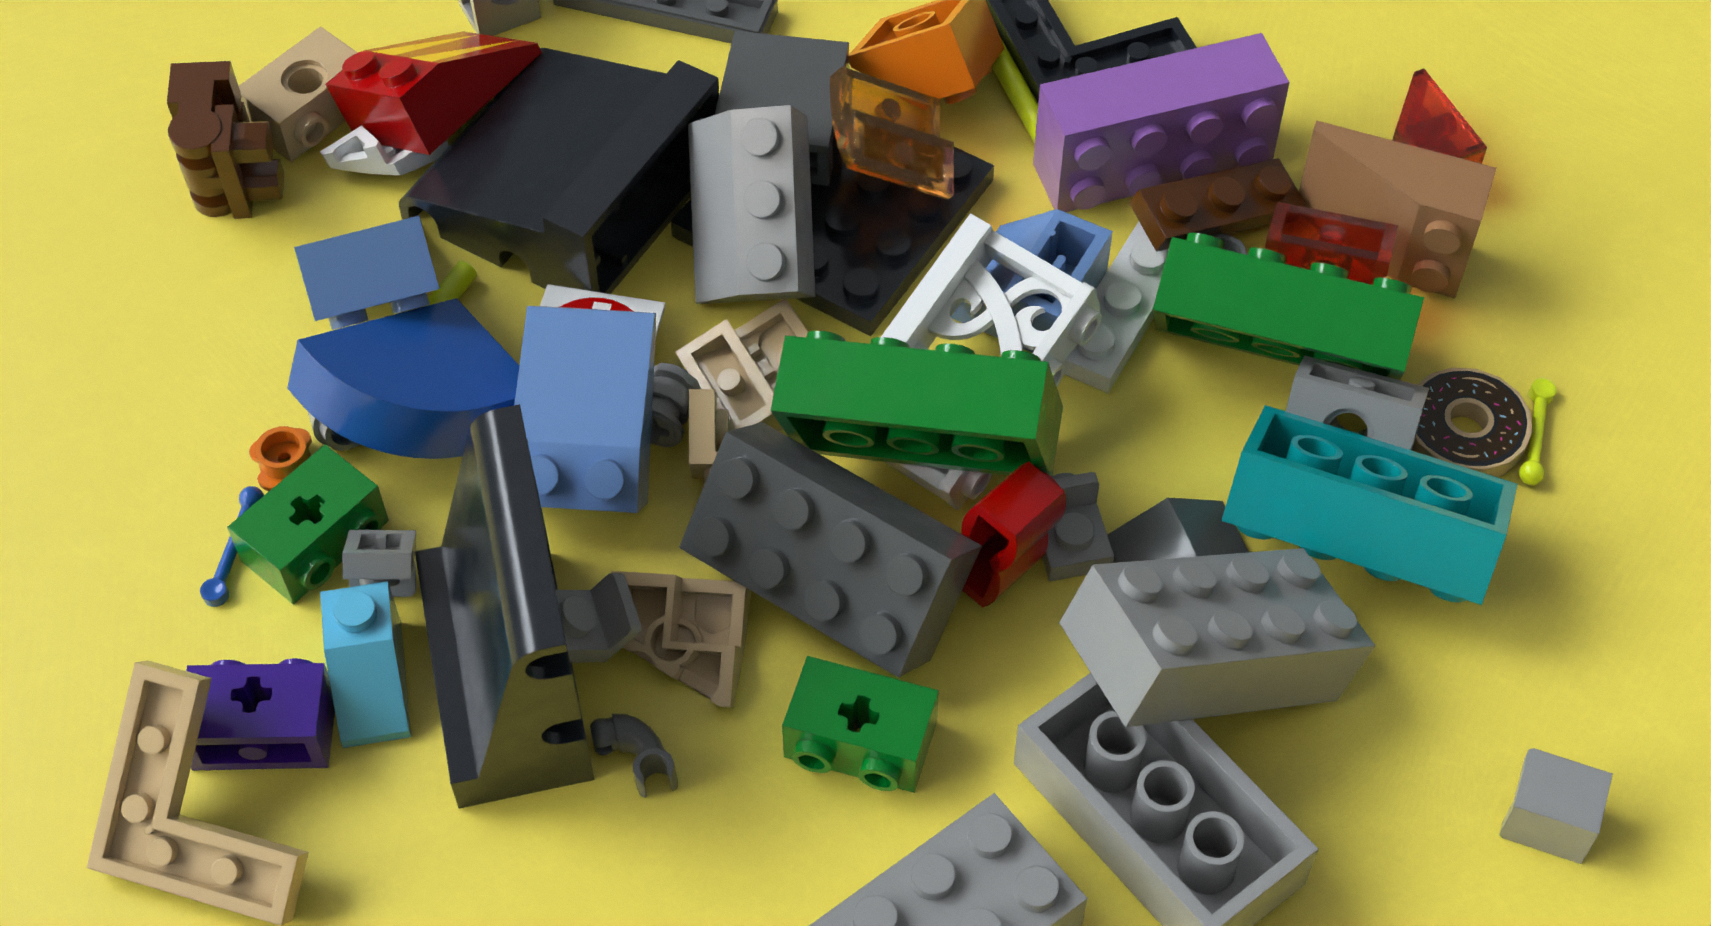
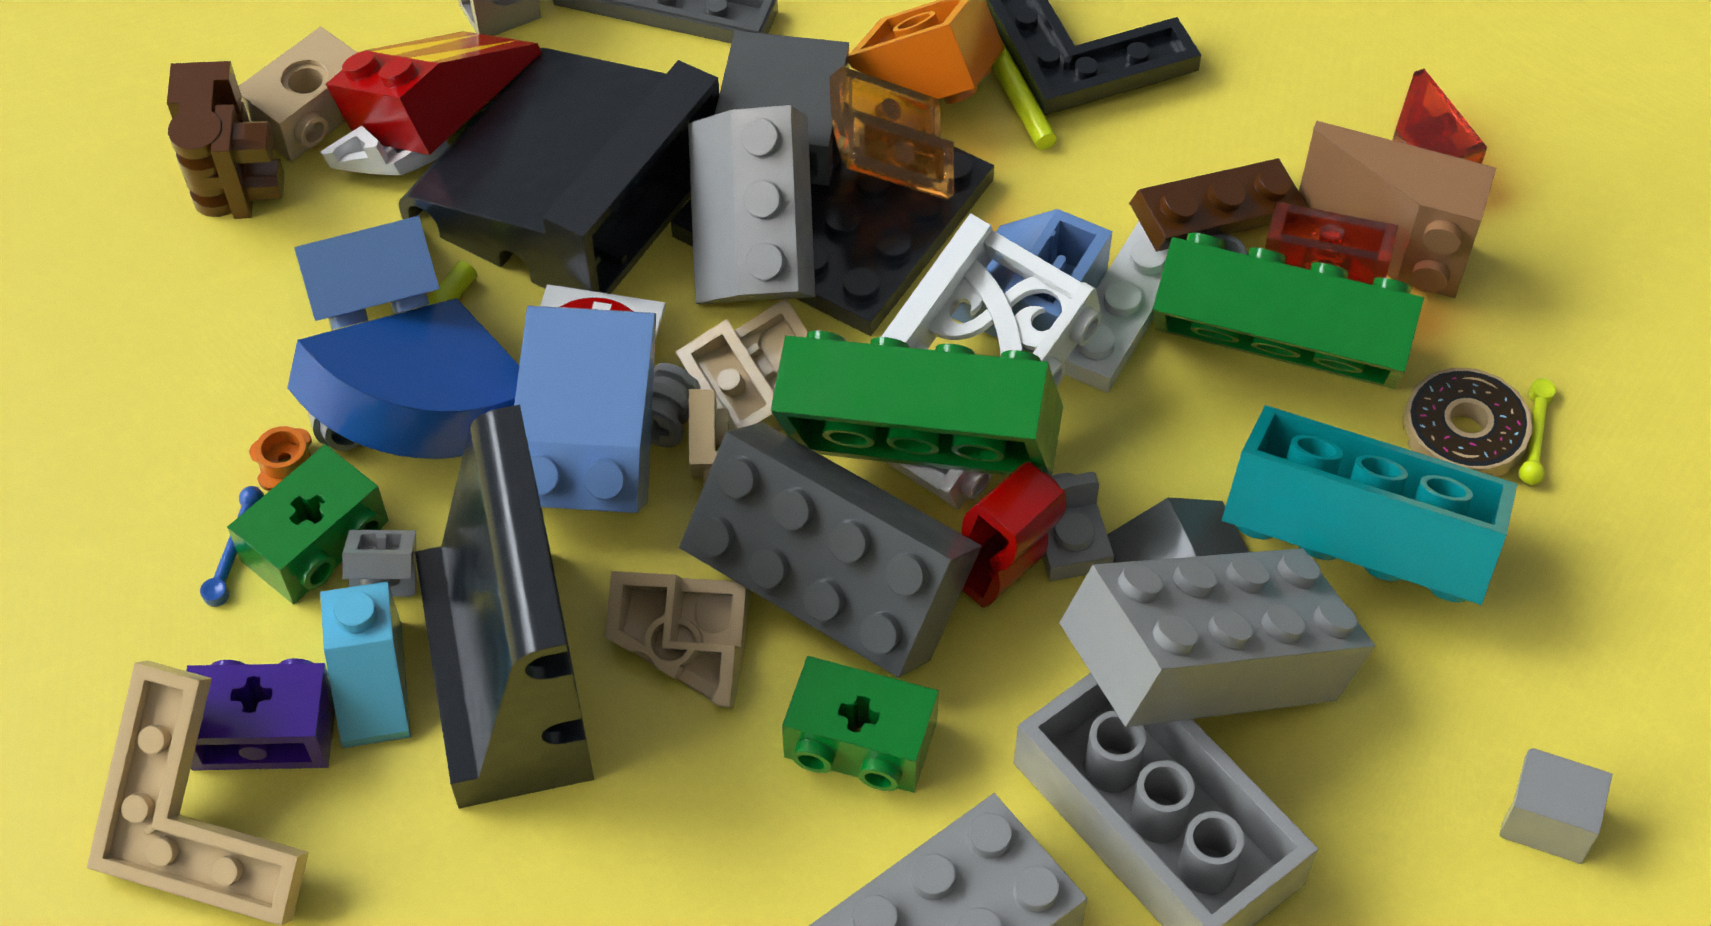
light grey bracket [556,573,641,663] -> none
dark grey arm [590,714,678,798] -> none
medium lavender brick [1033,33,1290,212] -> none
light grey brick [1286,355,1429,451] -> none

